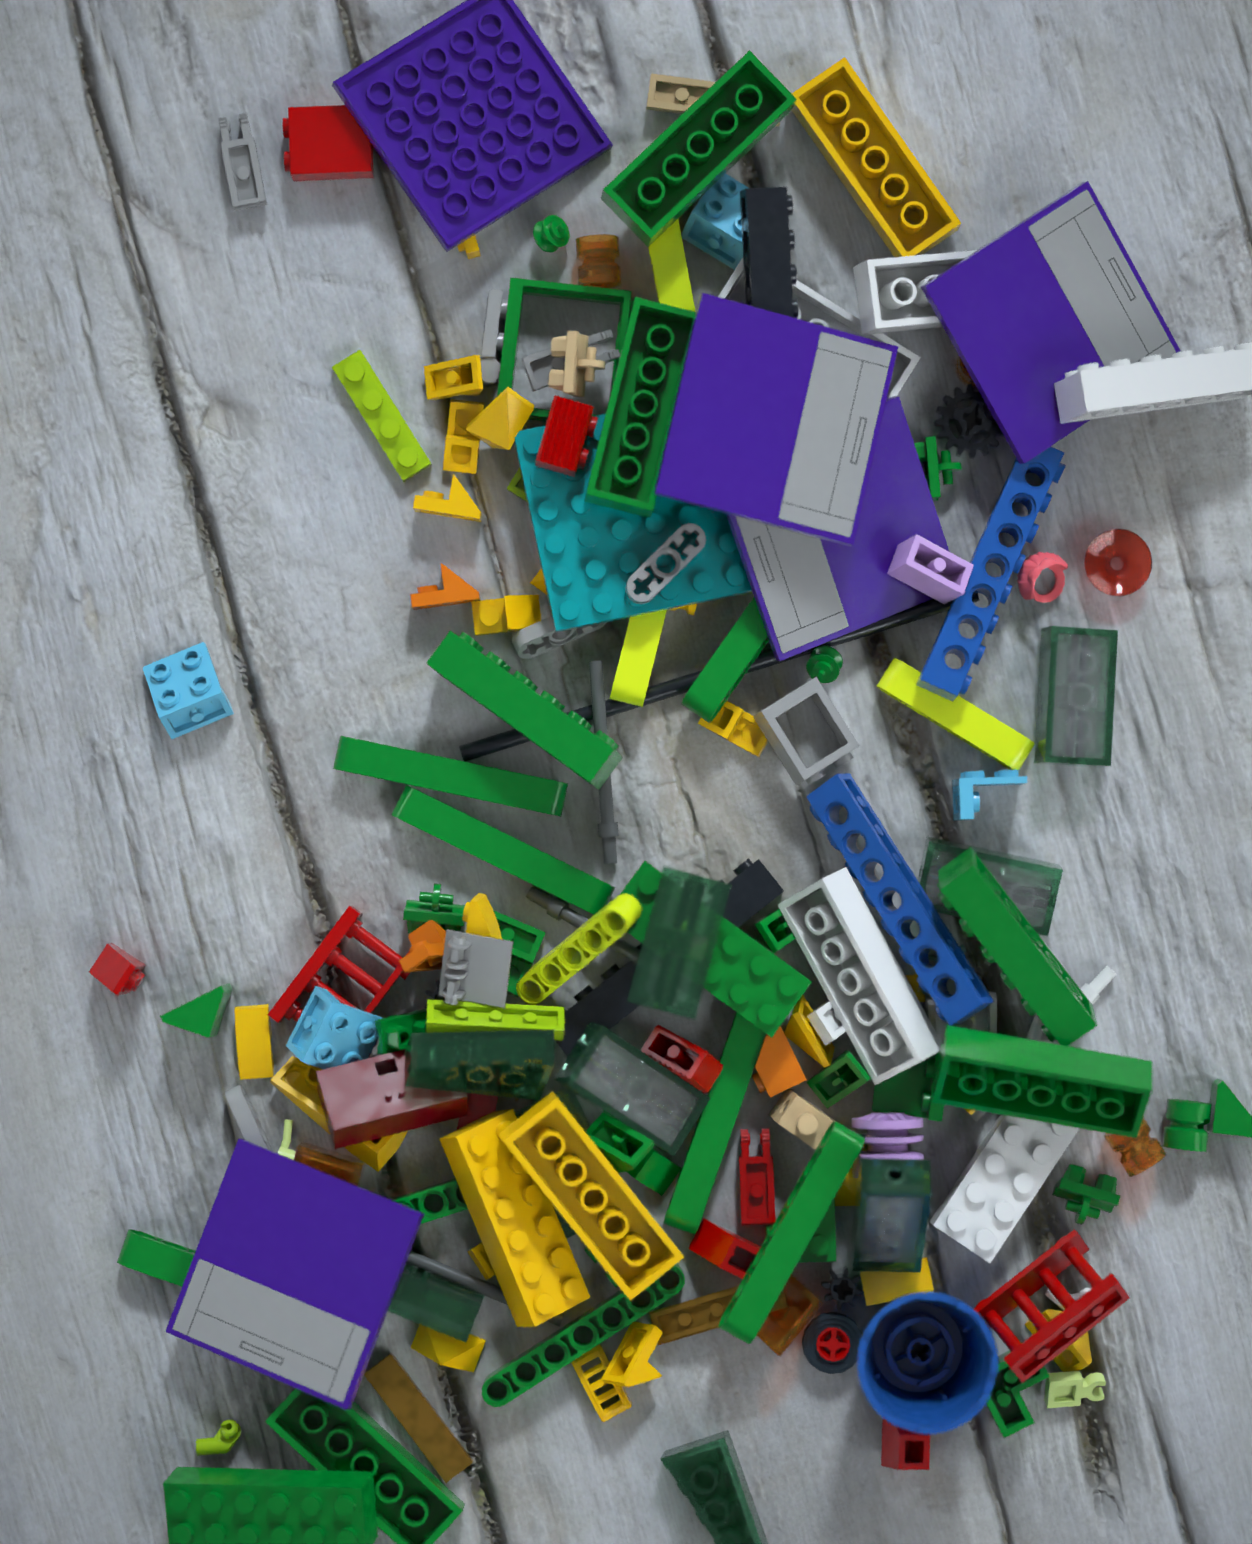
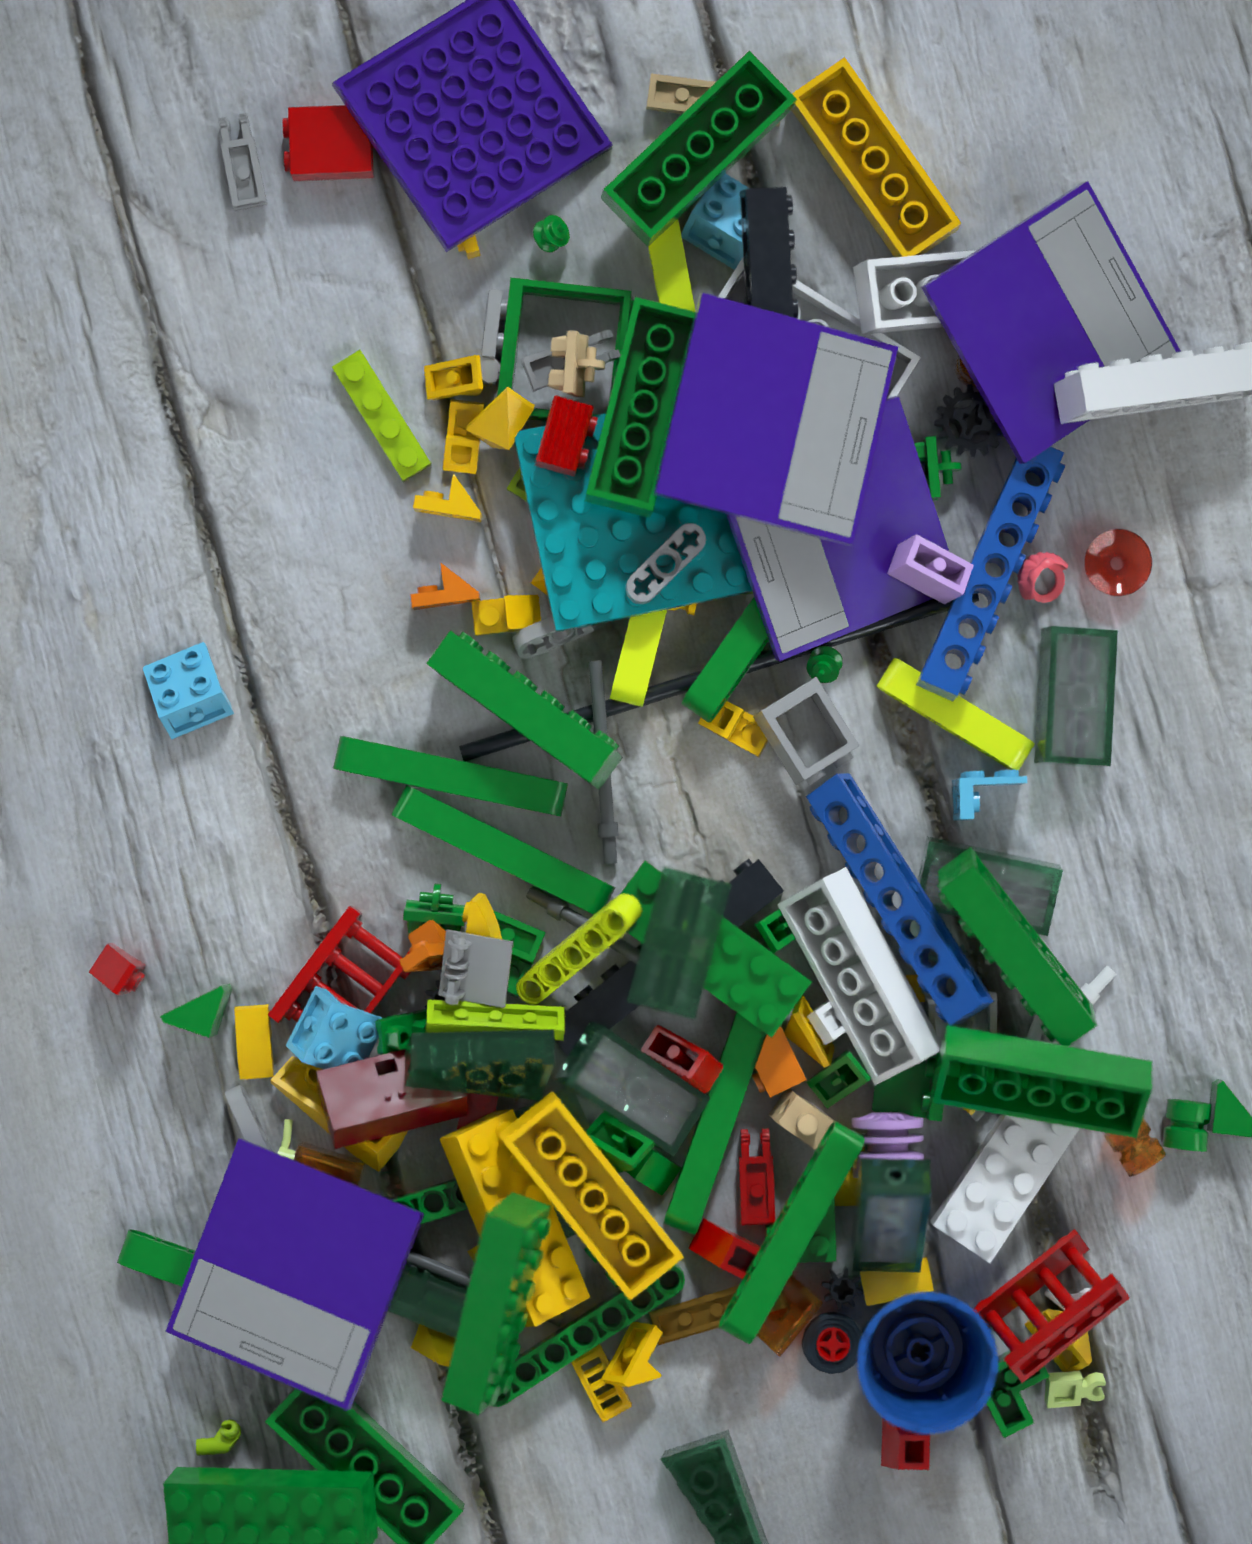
pearl gold tile [364,1352,473,1483] -> none
clear orange wheel [576,234,621,288] -> none
green hips [1052,1164,1120,1225] -> none
none -> green brick [441,1192,551,1416]

